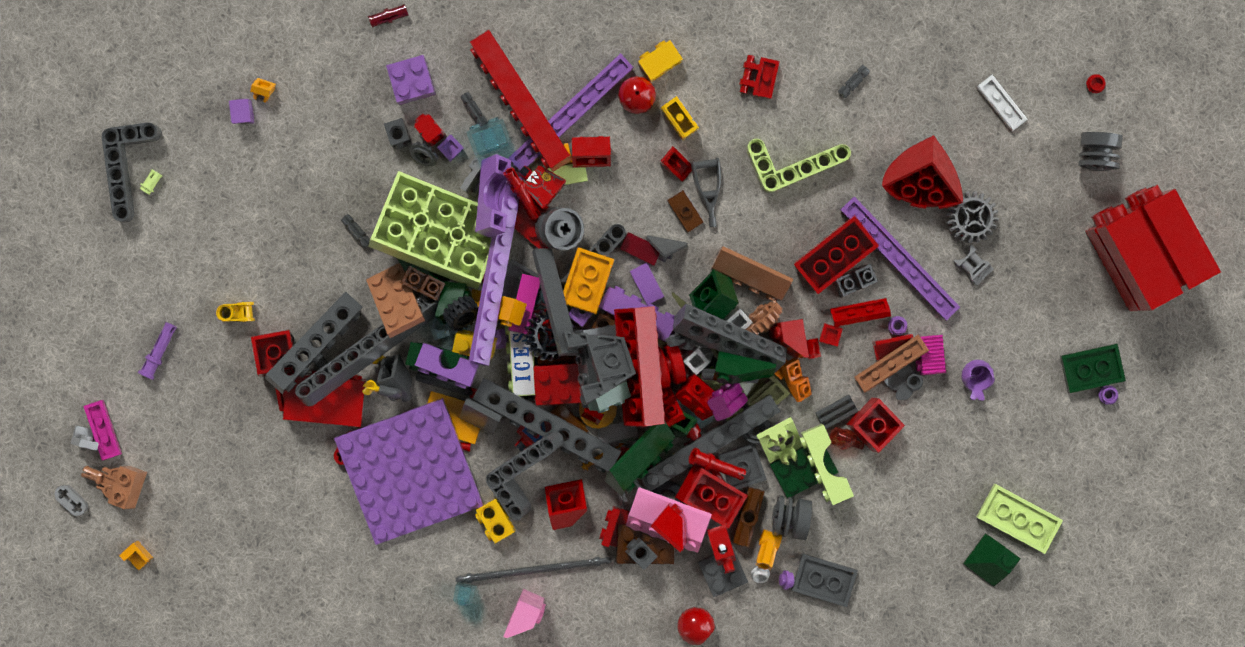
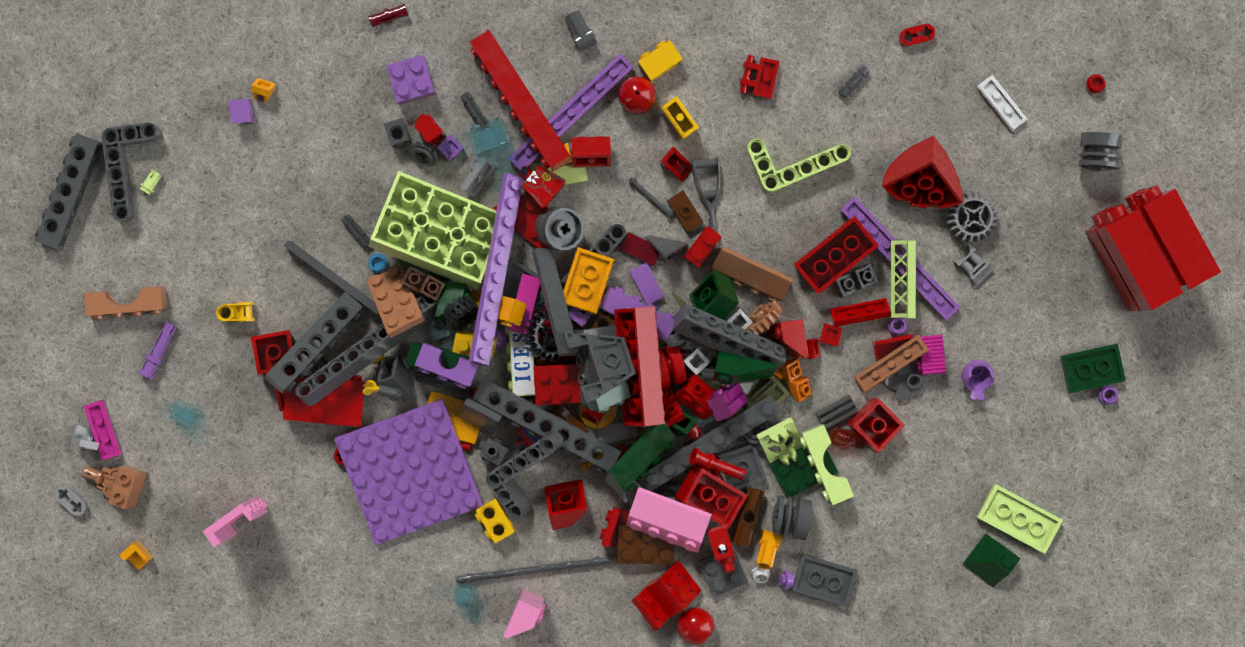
medium lavender arch [475,154,511,238] -> none
red pin [503,167,541,220] -> none
dark grey brick [625,538,658,570] -> none
red slope [650,503,687,553] -> none
none -> dark grey brick [35,133,102,250]
none -> nougat arch [84,286,167,320]
none -> clear light blue brick [169,400,202,428]
none -> bright pink panel [202,496,268,547]
none -> dark grey tile [284,240,380,315]
none -> dark azure plate [368,253,388,273]
none -> dark grey brick [478,436,509,466]
none -> dark grey piece [565,10,597,52]
none -> dark grey axle [629,177,674,218]
none -> red bracket [631,560,702,631]
none -> red brick [684,226,722,267]
none -> yellowish green fence [891,240,916,318]
none -> red beam [899,24,935,47]

